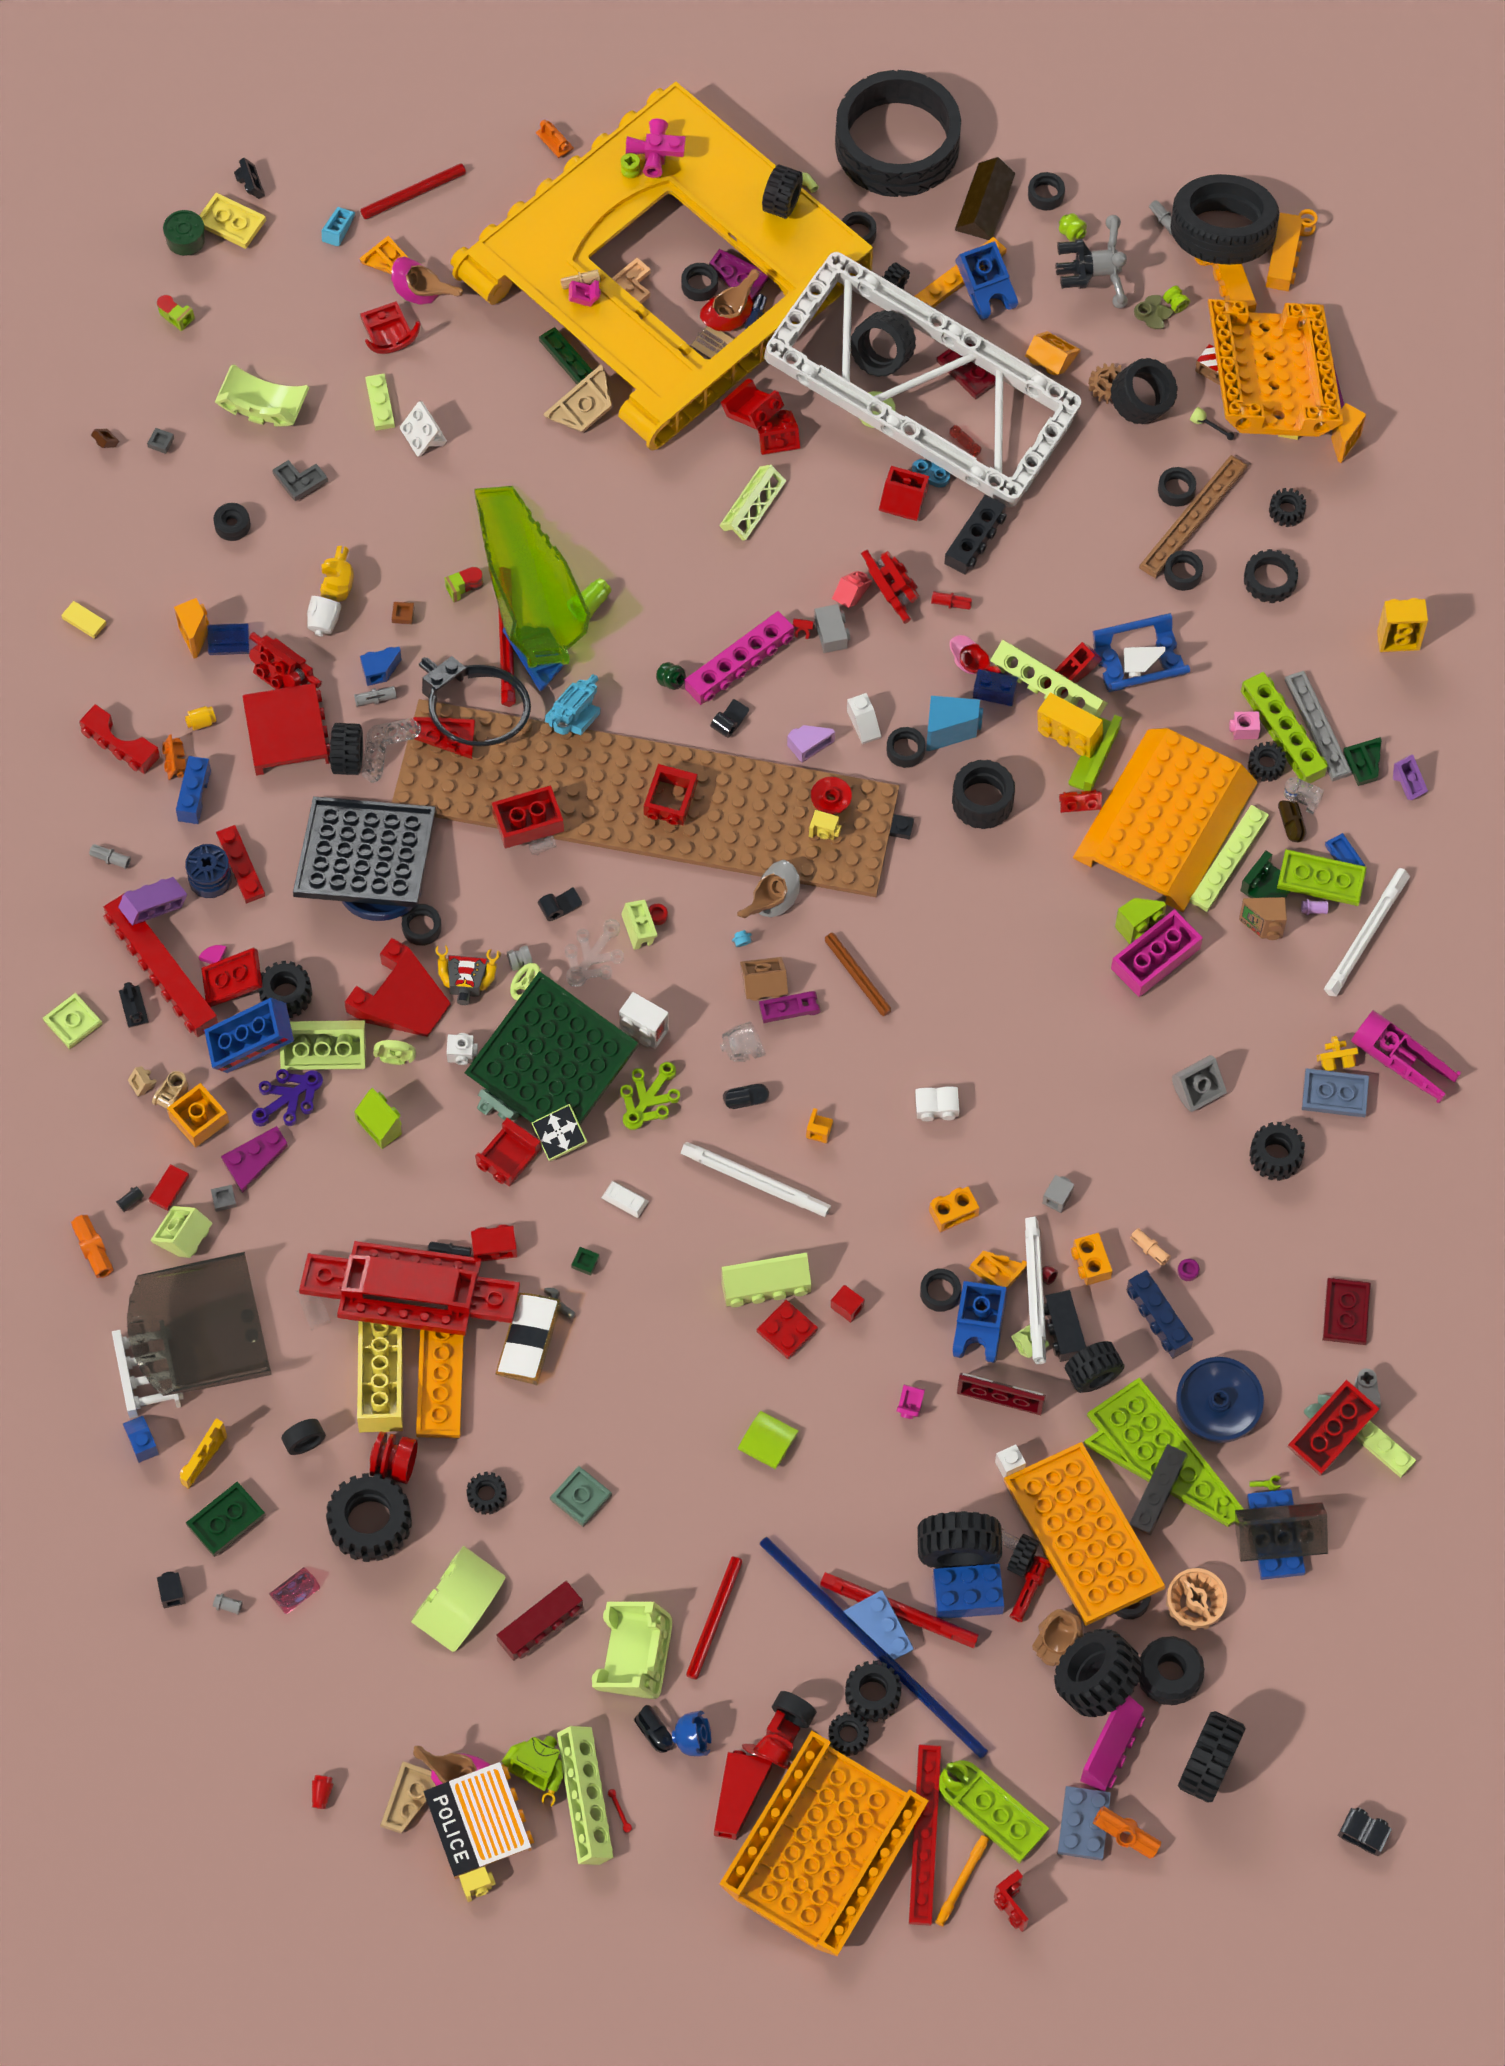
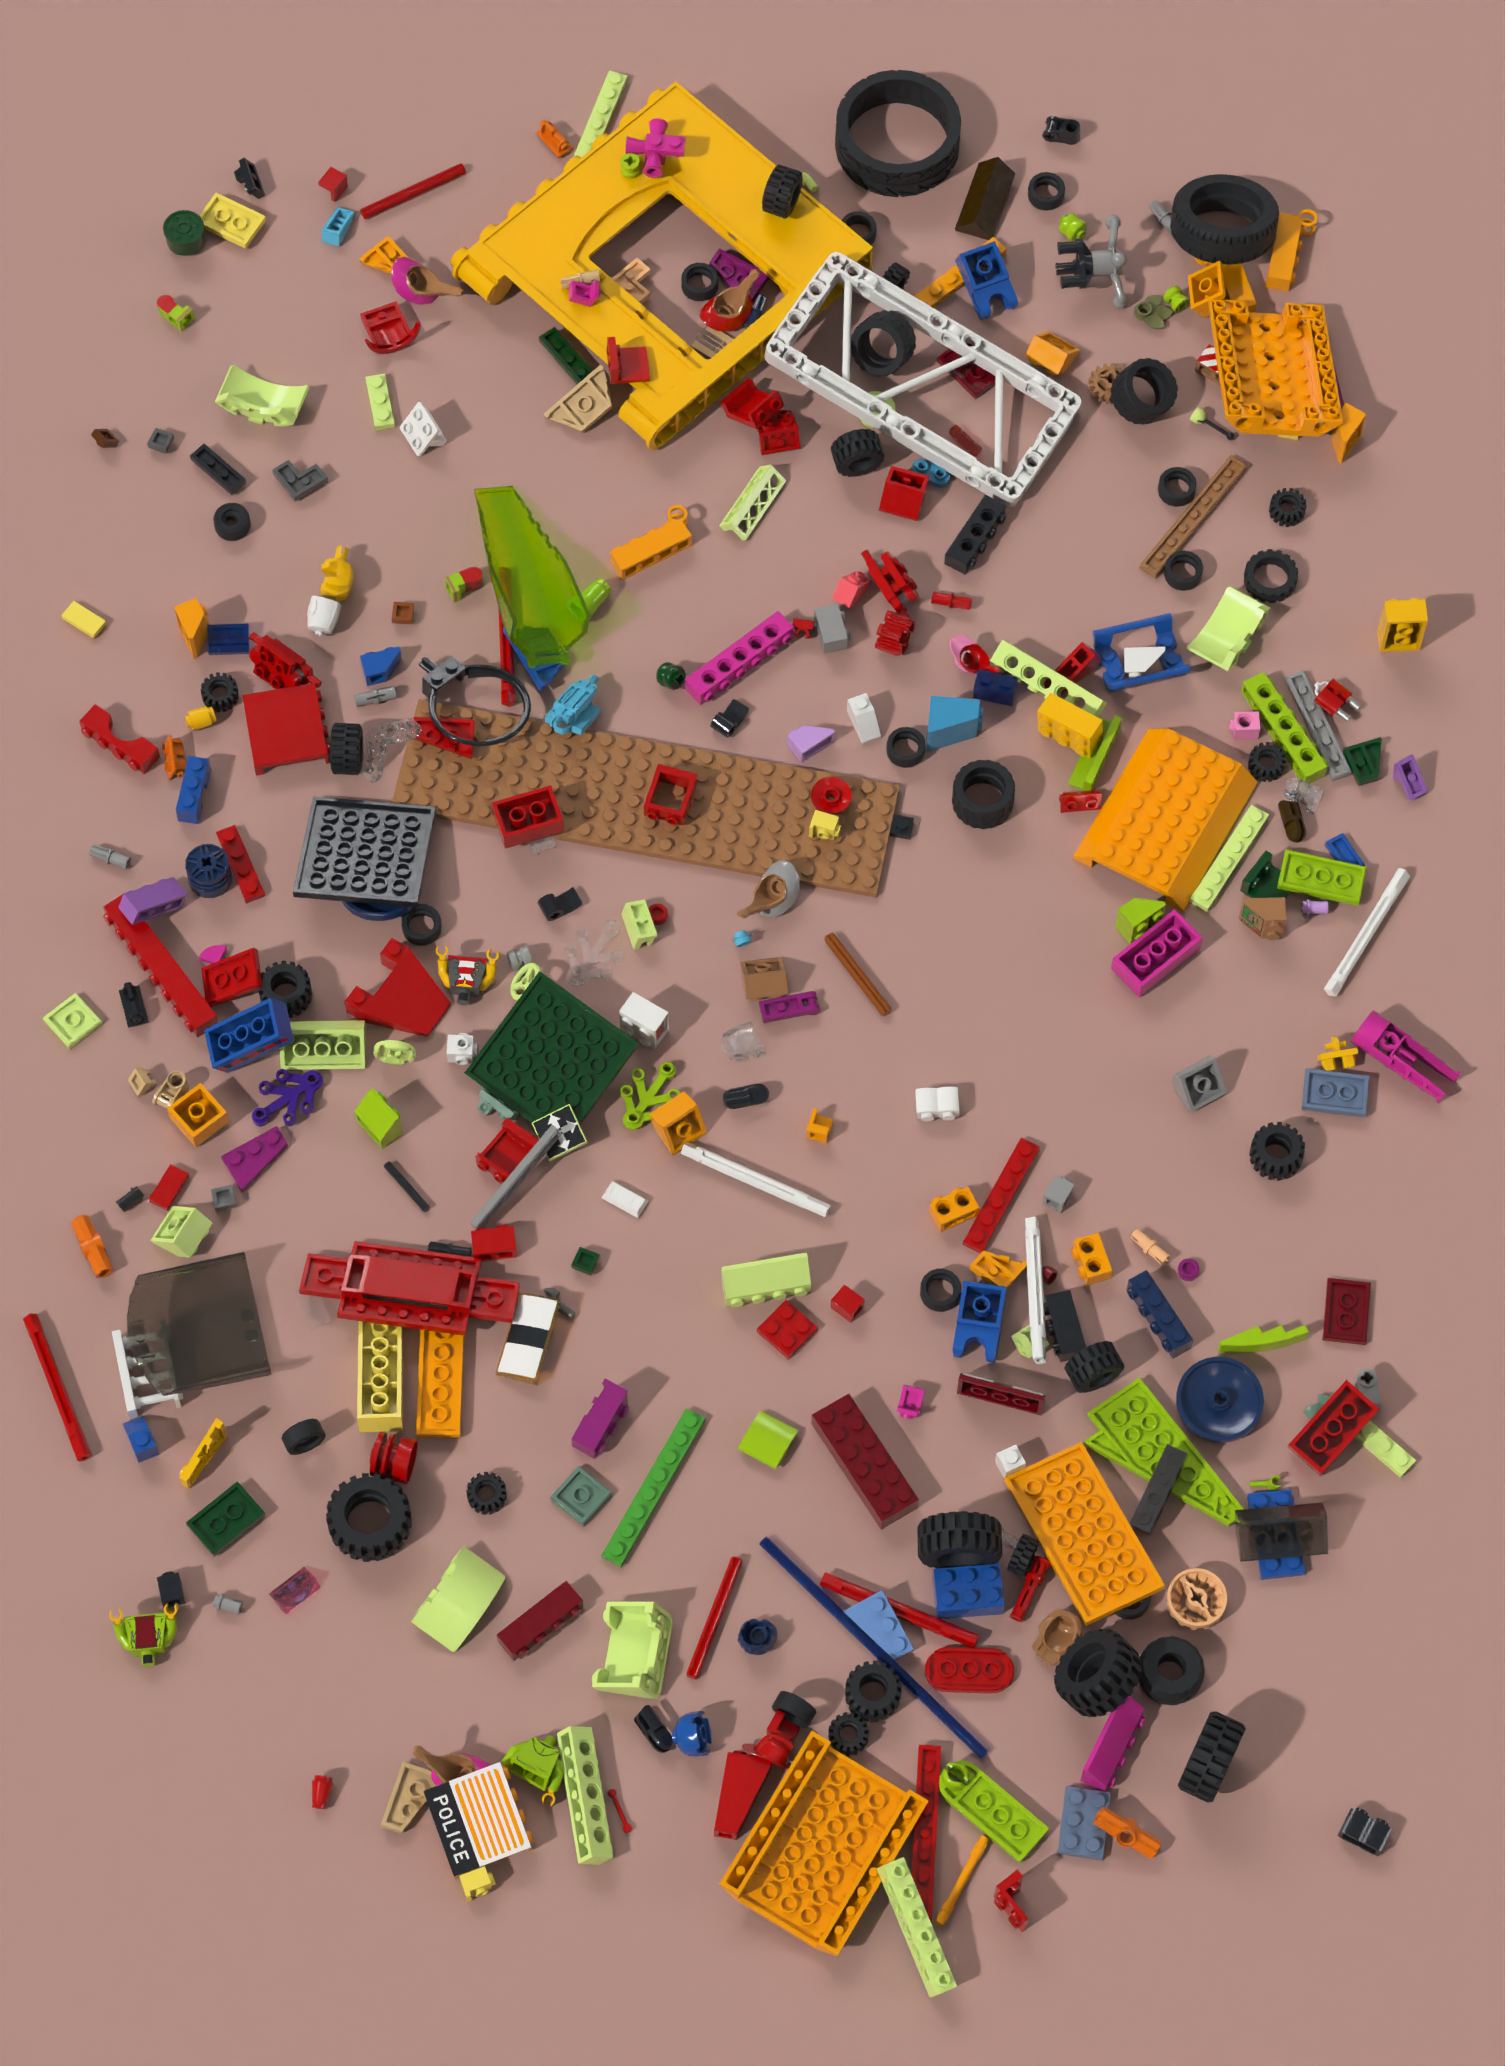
none -> red piece [23,1313,92,1462]
none -> torso [109,1602,179,1667]
none -> black plate [190,443,246,495]
none -> black tyre [201,672,239,712]
none -> red panel [318,167,348,202]
none -> black bar [384,1161,430,1212]
none -> light grey tile [470,1125,561,1229]
none -> magenta wedge [571,1378,630,1459]
none -> yellowish green plate [573,70,627,157]
none -> bright green plate [601,1408,705,1567]
none -> red bracket [606,337,650,384]
none -> light orange hinge [610,505,692,580]
none -> light orange slope [649,1091,707,1155]
none -> dark blue hair [737,1619,777,1655]
none -> dark red brick [811,1393,919,1530]
none -> black tyre [831,429,885,477]
none -> red brick [875,610,916,656]
none -> yellowish green brick [876,1857,957,1998]
none -> red tile [925,1647,1014,1694]
none -> red plate [963,1138,1040,1254]
none -> black piece [1042,116,1080,145]
none -> yellowish green panel [1187,586,1271,671]
none -> light orange slope [1188,261,1225,318]
none -> lime slope [1217,1325,1309,1353]
none -> red piece [1314,678,1361,722]

